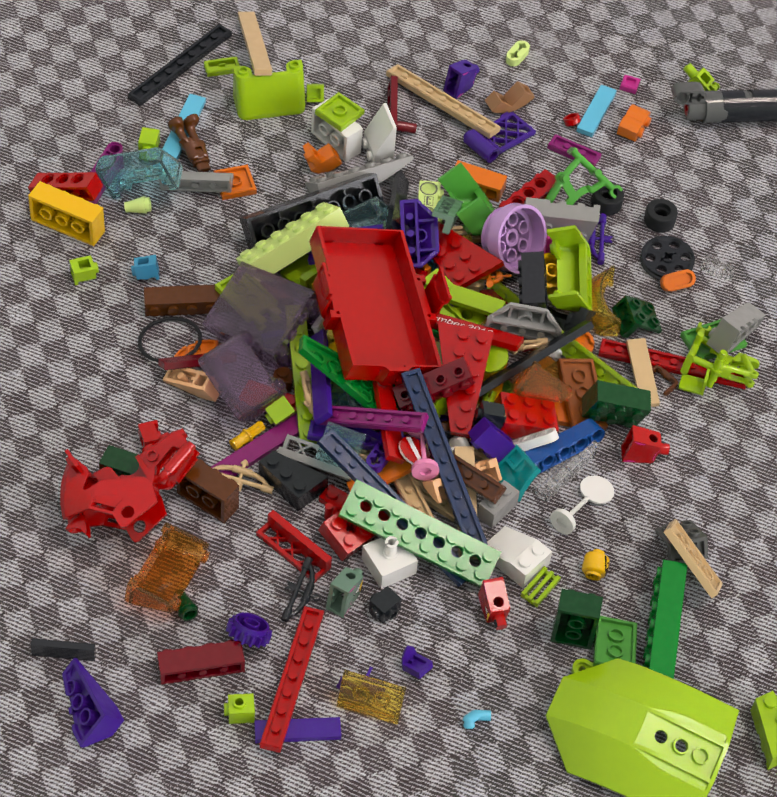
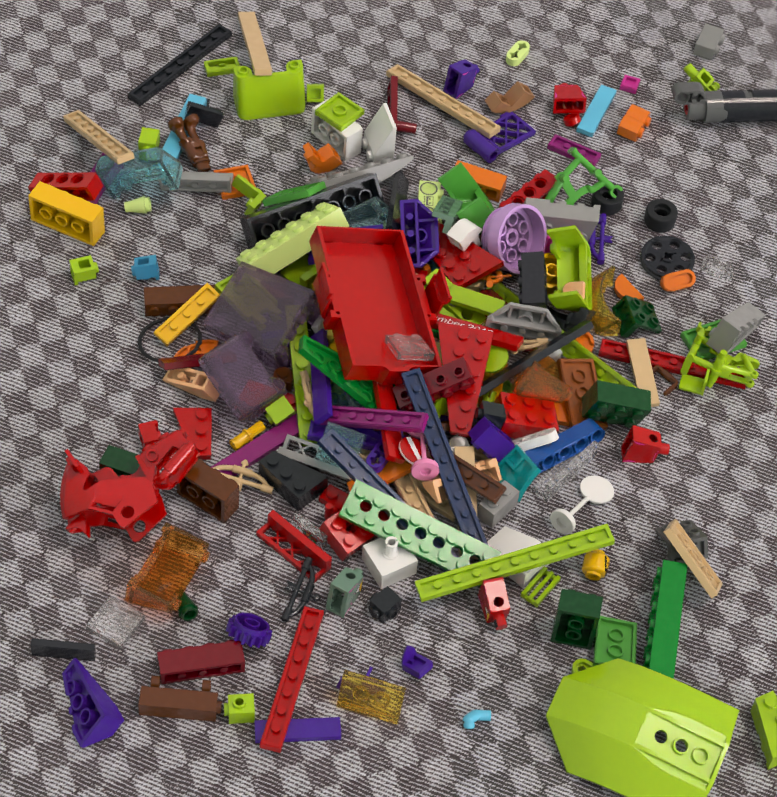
none -> tan tile [63,110,135,165]
none -> clear plate [86,595,145,649]
none -> reddish brown brick [138,675,222,722]
none -> yellow tile [154,283,221,346]
none -> red wing [173,408,212,460]
none -> black panel [185,98,224,128]
none -> lime bracket [232,174,266,215]
none -> bright green tile [262,181,326,207]
none -> clear tile [293,513,327,550]
none -> clear plate [384,333,435,361]
none -> lime plate [415,524,615,603]
none -> white brick [446,218,482,251]
none -> red torso [553,83,587,114]
none -> light nougat tile [563,281,586,299]
none -> orange tile [614,274,644,300]
none -> light grey brick [693,23,725,60]

